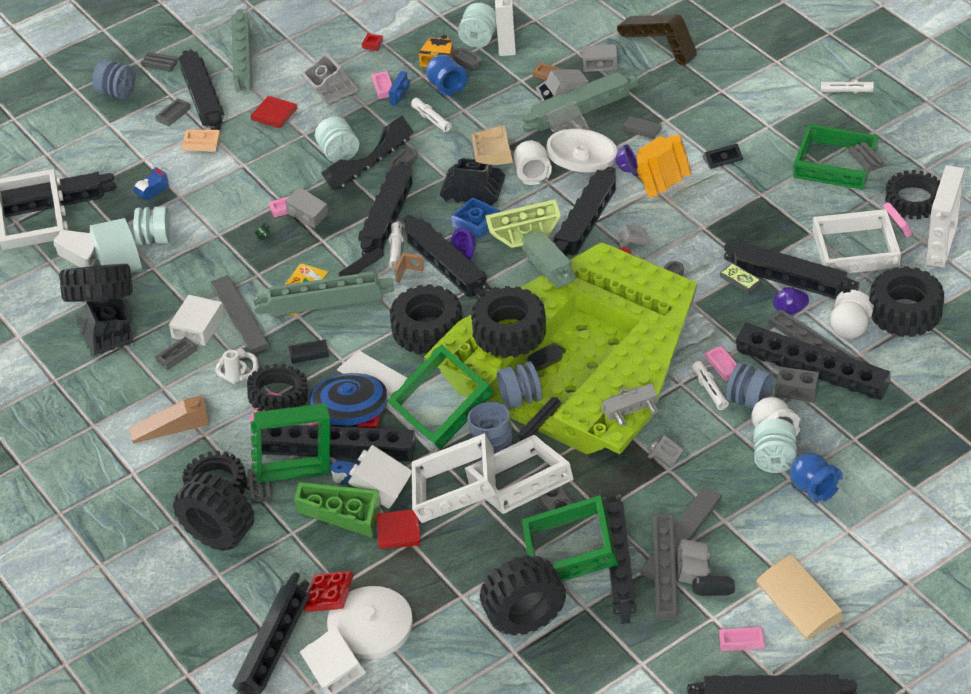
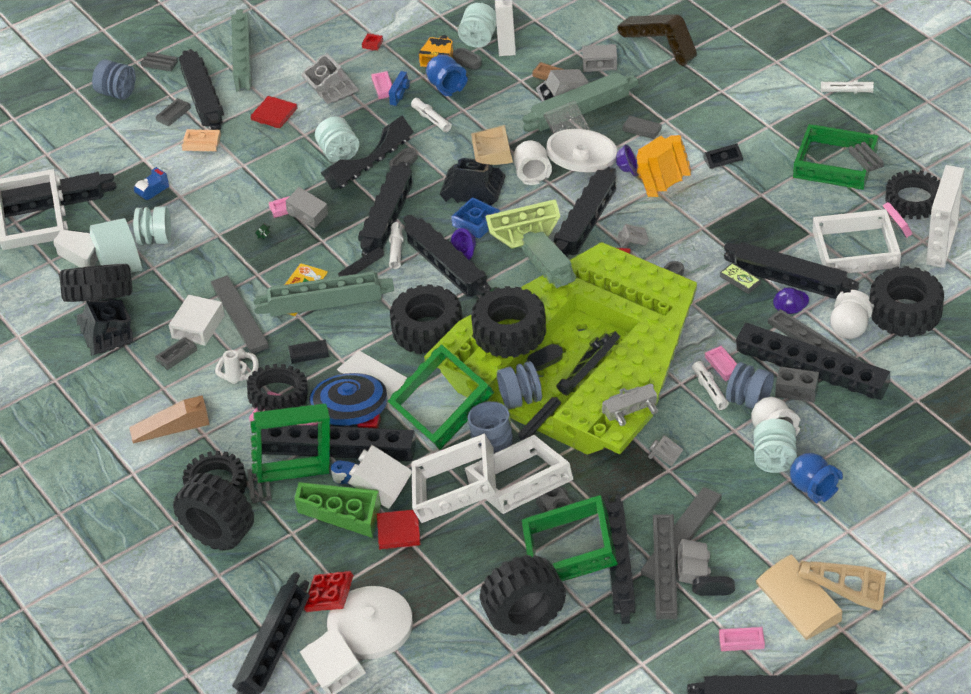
medium nougat bracket [394,253,424,283] -> none
none -> black plate [556,331,620,396]
none -> tan plate [797,560,886,611]

